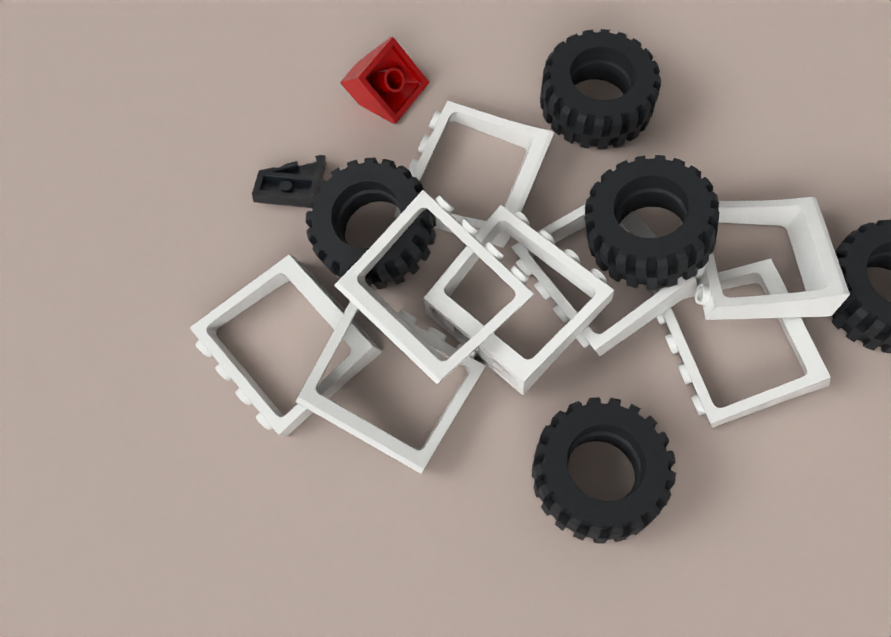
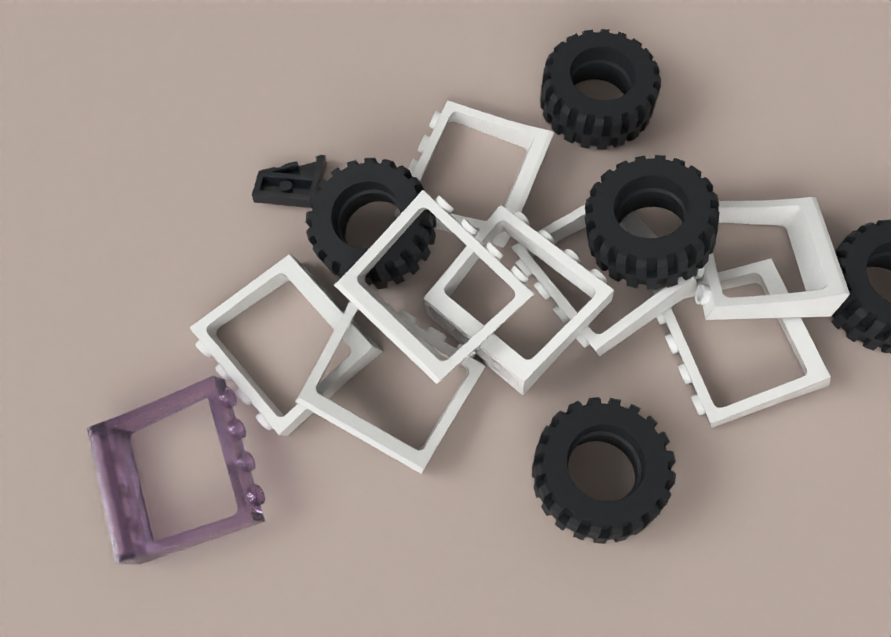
red slope [340,37,430,124] -> none
none -> clear purple windscreen [87,376,265,564]

